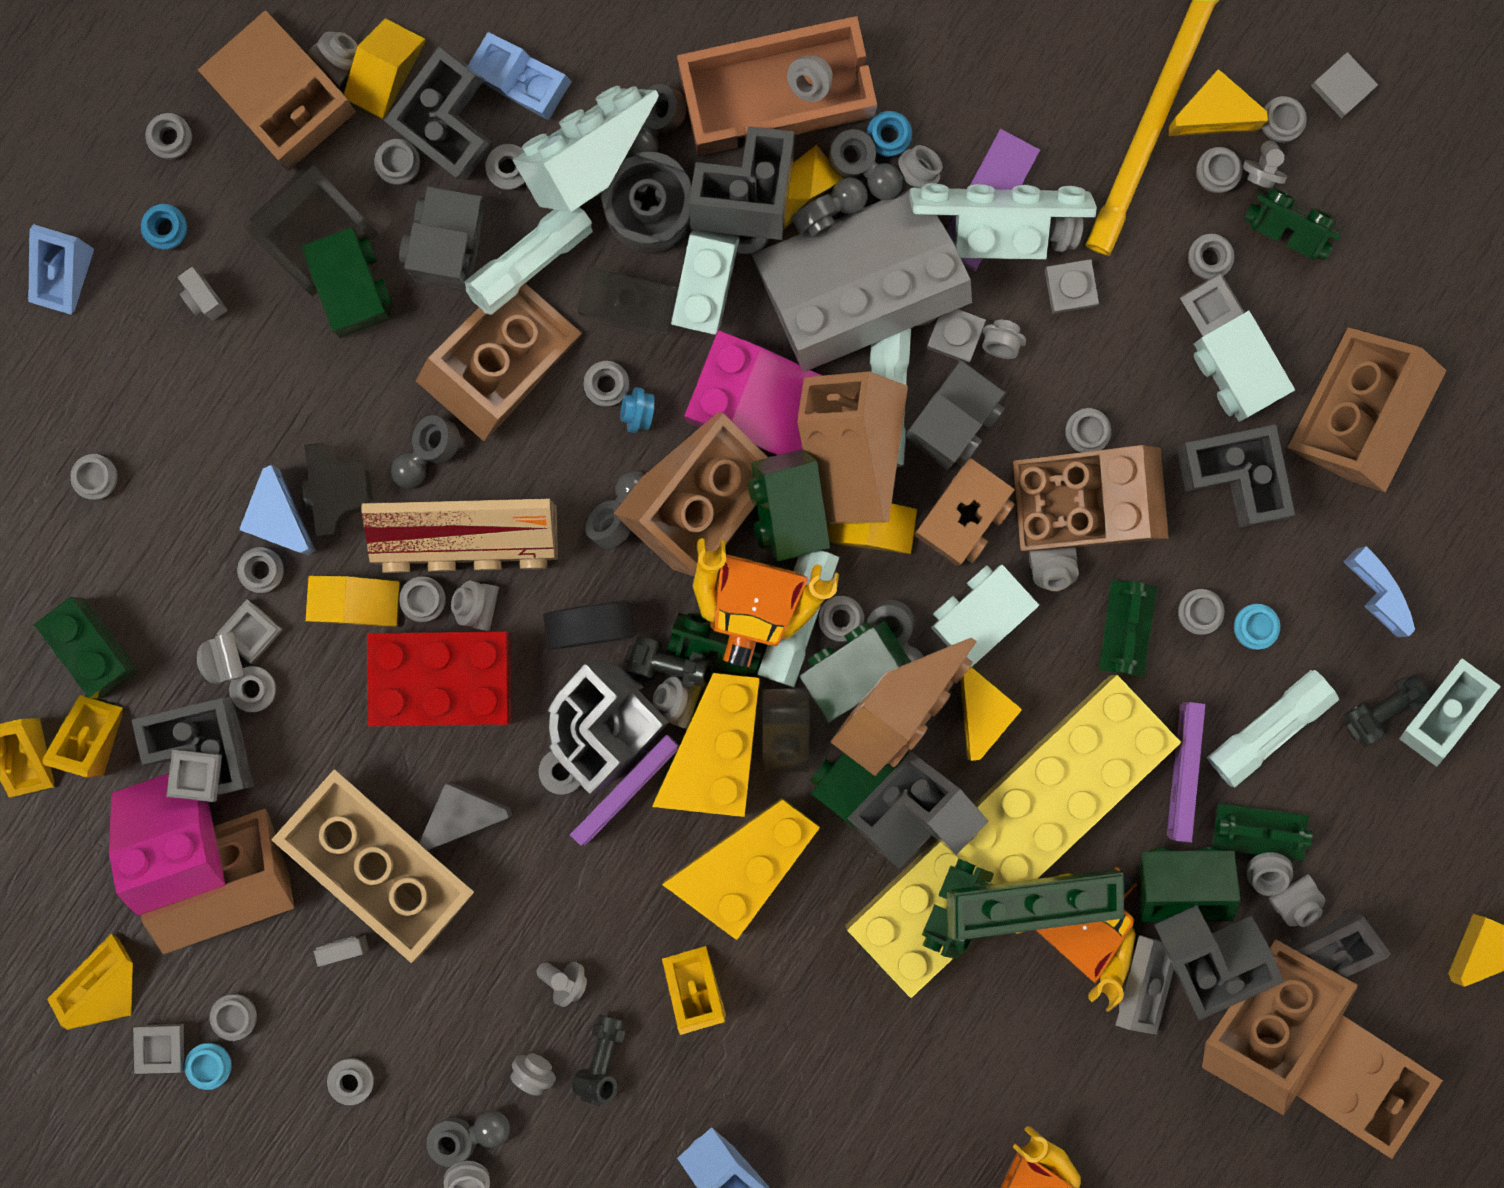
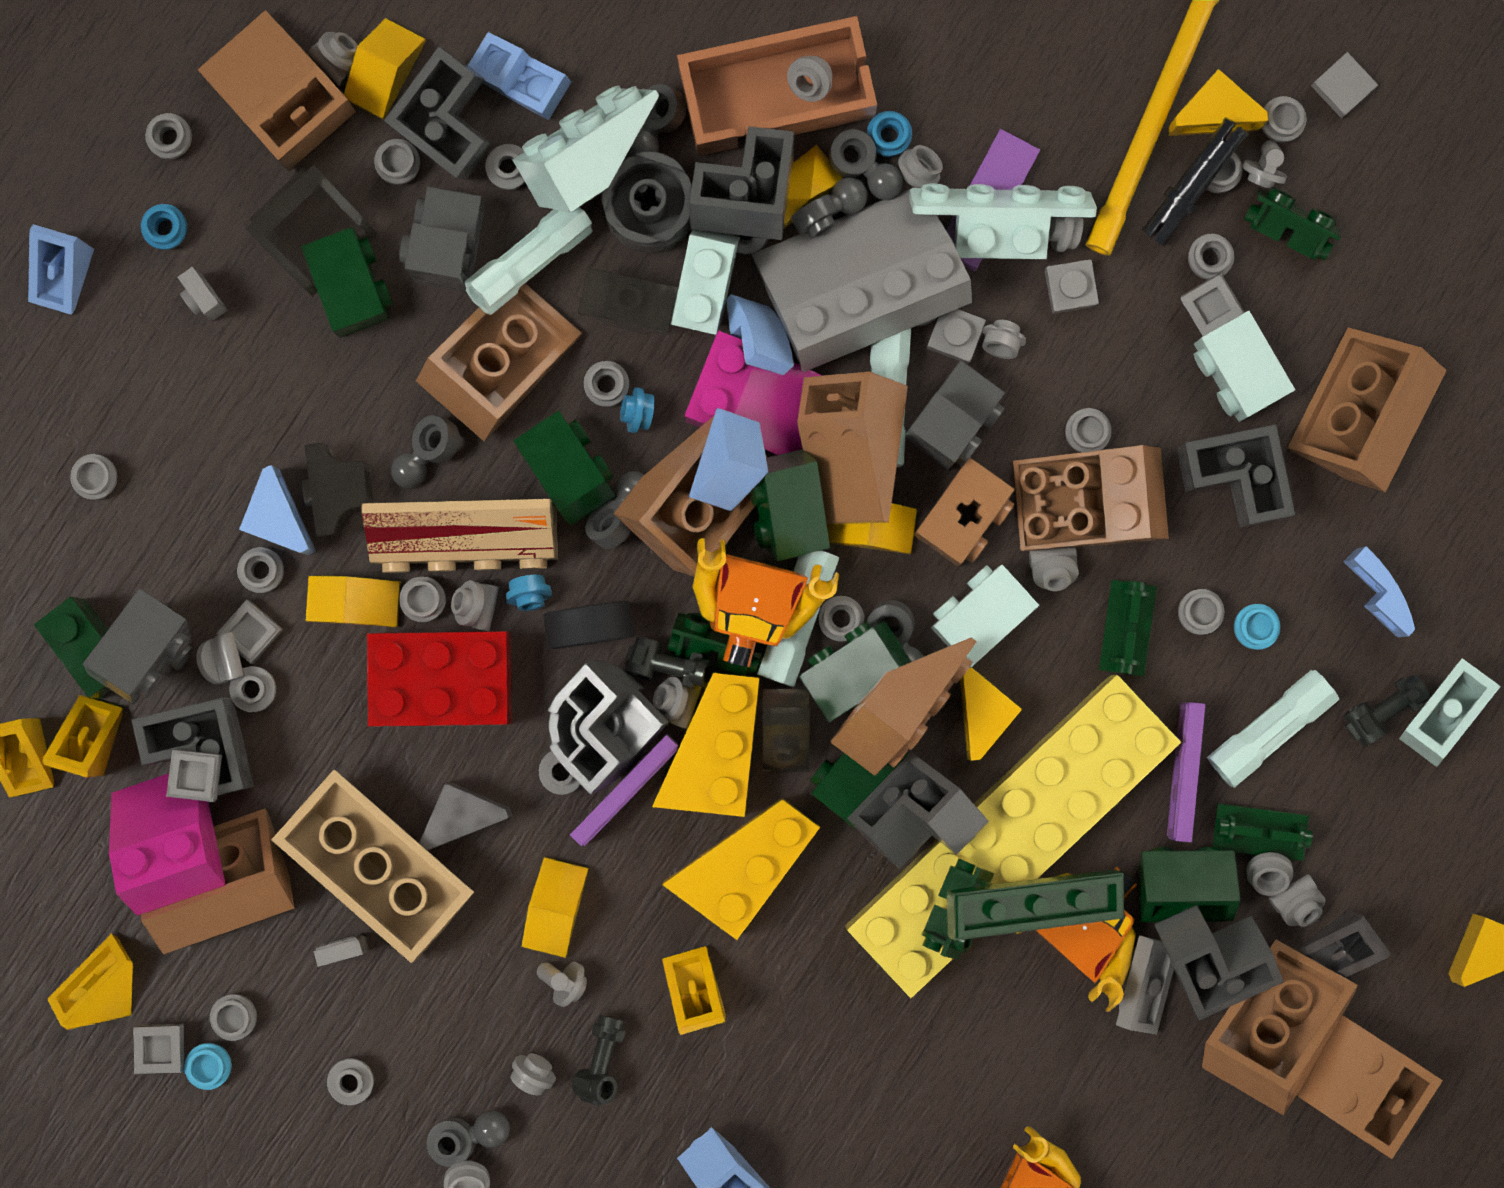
none -> dark grey brick [83,588,193,705]
none -> dark azure plate [506,575,552,611]
none -> dark green brick [513,410,616,526]
none -> yellow slope [521,857,589,958]
none -> light blue slope [689,408,768,511]
none -> light blue slope [726,294,794,375]
none -> black pin [1142,116,1249,246]

